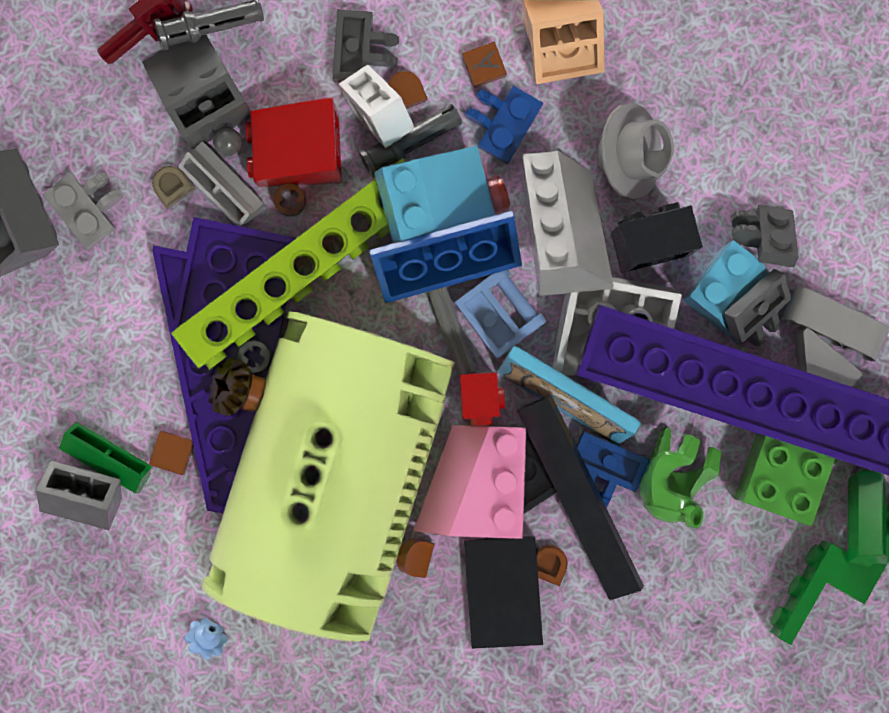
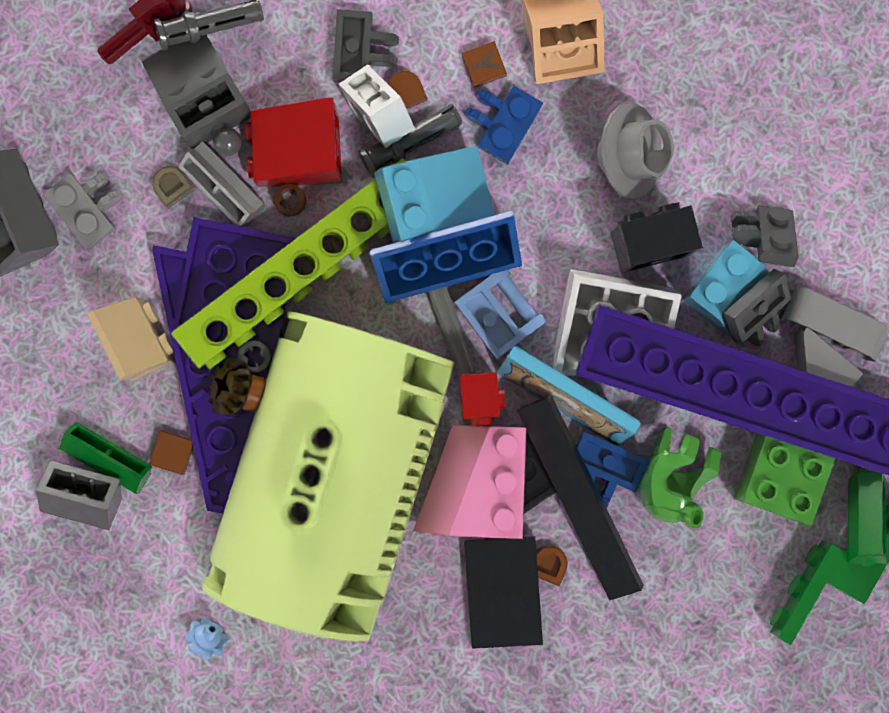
dark orange tile [396,539,435,578] -> none
clear red tile [486,175,510,213] -> none
light grey slope [522,151,613,296] -> none
none -> tan slope [86,297,174,381]

